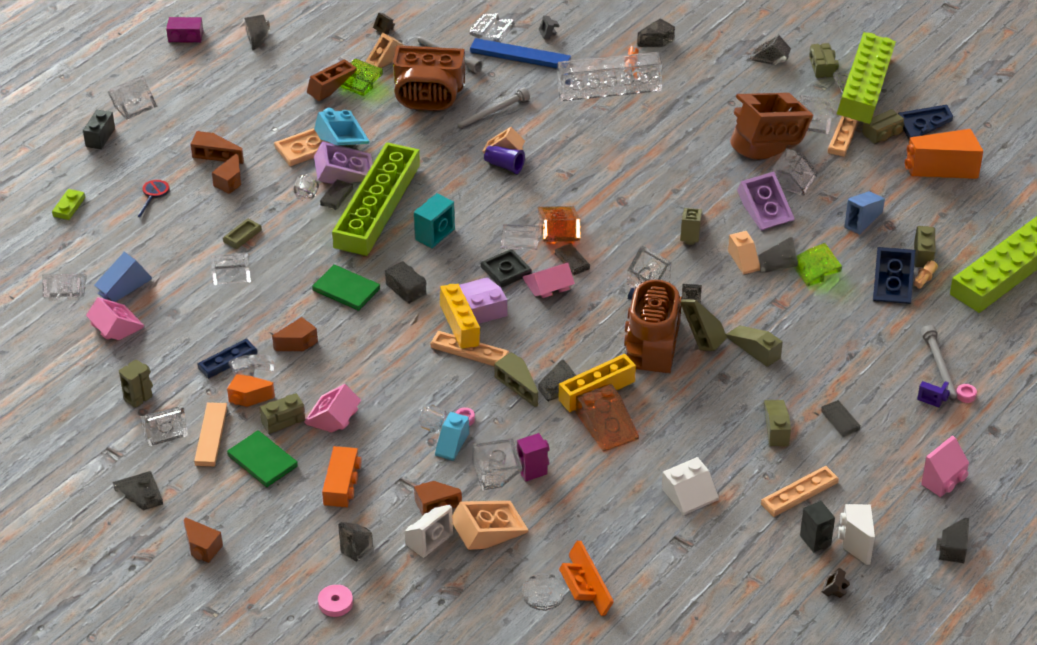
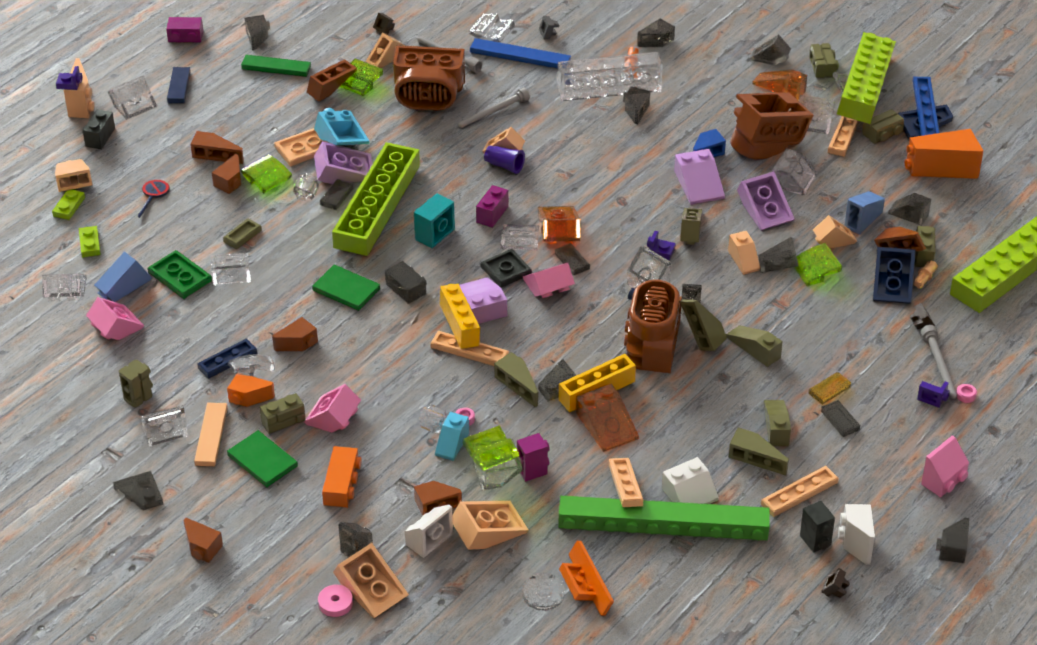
none -> light nougat torso [55,159,92,192]
none -> dark purple bracket [56,66,83,90]
none -> light nougat slope [64,58,94,118]
none -> lime plate [78,226,101,258]
none -> green tile [147,250,213,299]
none -> dark blue tile [167,67,191,103]
none -> green tile [241,55,311,77]
none -> clear neon green slope [241,155,292,194]
none -> light nougat slope [333,543,409,618]
none -> clear neon green slope [462,425,519,471]
none -> magenta brick [476,185,509,228]
none -> bright green brick [558,495,770,540]
none -> light nougat tile [609,458,643,507]
none -> clear smoke slope [623,86,650,125]
none -> dark purple bracket [647,231,676,260]
none -> lavender slope [674,149,725,205]
none -> blue slope [693,129,726,157]
none -> olive slope [728,427,789,476]
none -> clear orange slope [752,70,808,100]
none -> clear yellow tile [809,372,851,405]
none -> light nougat slope [813,215,857,249]
none -> dark orange slope [874,227,926,251]
none -> clear smoke slope [888,193,931,226]
none -> dark brown tile [910,303,935,329]
none -> blue tile [912,76,940,136]

